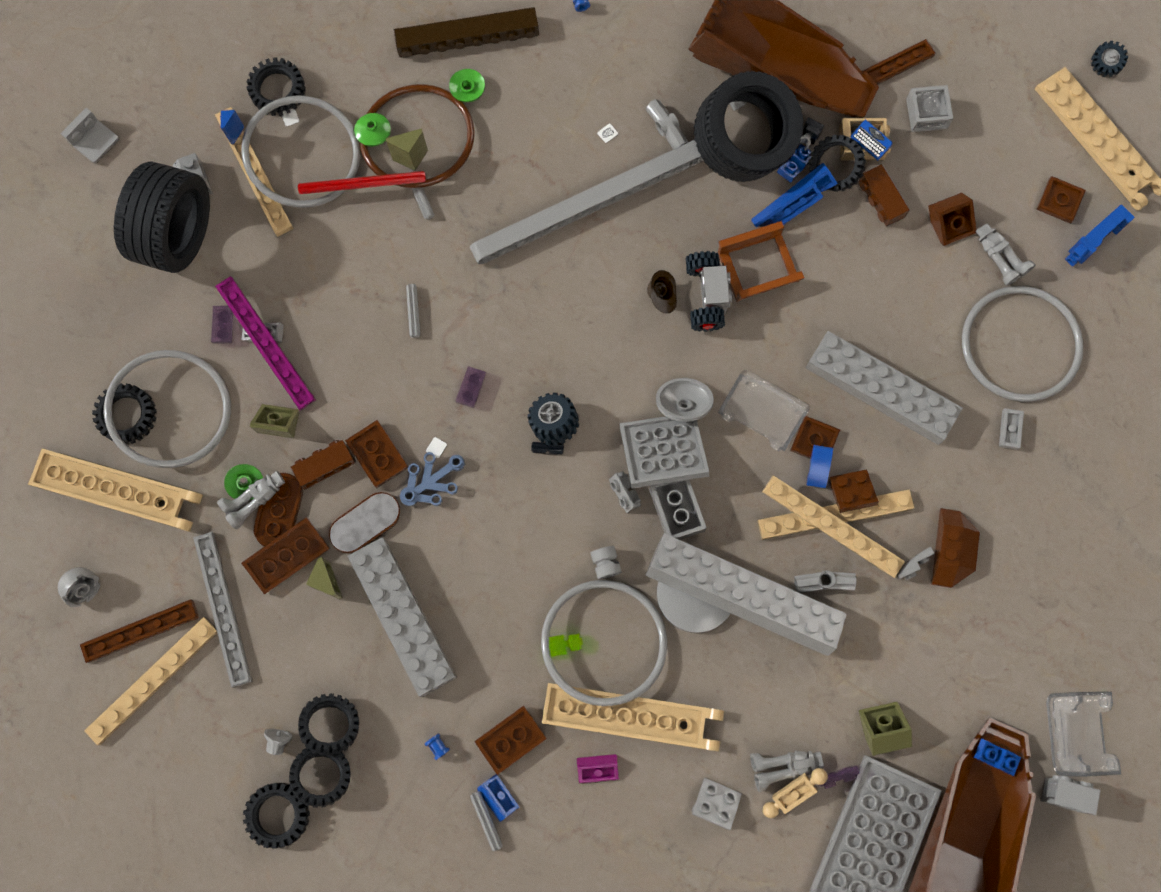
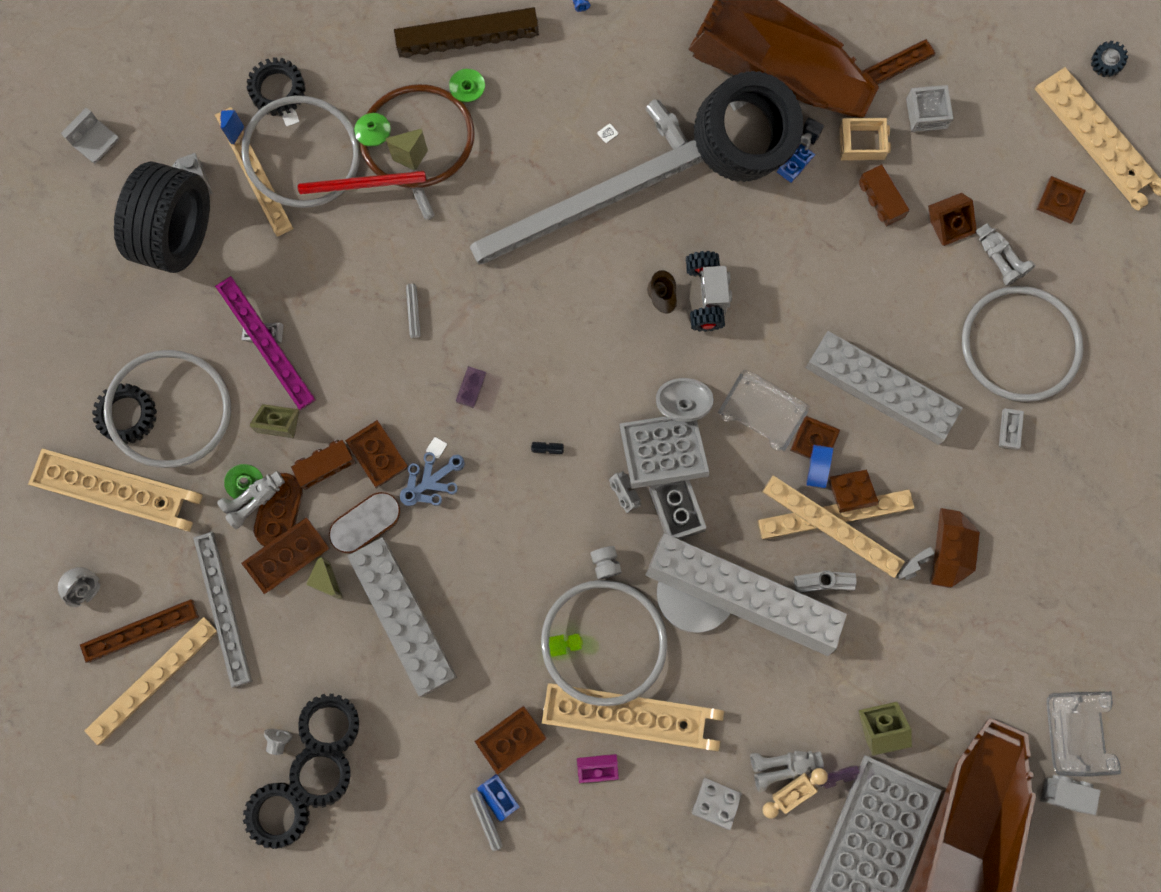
clear purple plate [211,306,233,344] -> none
blue bush [425,733,450,760] -> none
black wheel [527,392,579,446] -> none
dark orange piece [717,221,804,302] -> none
blue wedge [751,163,838,227] -> none
black tyre [809,135,866,192] -> none
slope [850,120,893,161] -> none
blue slope [974,739,1021,776] -> none
blue hips [1065,204,1135,267] -> none

